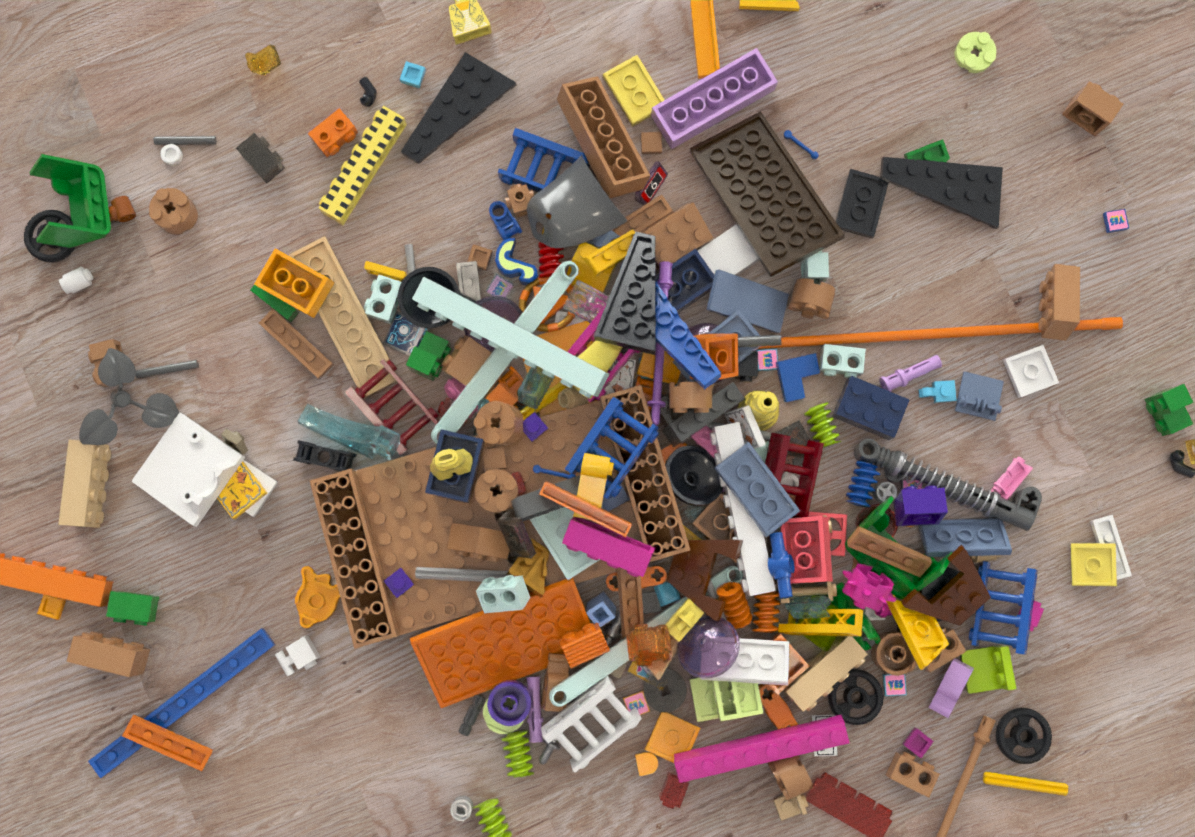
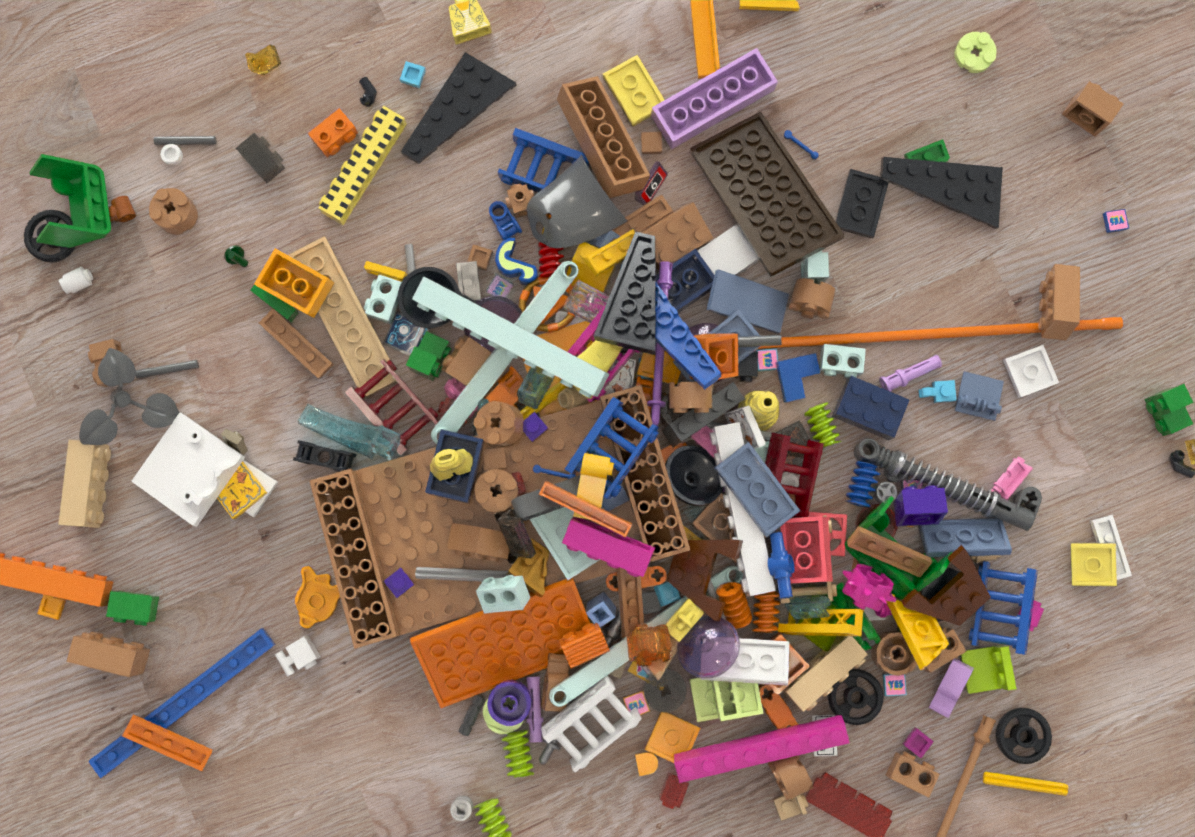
none -> dark green plate [224,245,248,267]

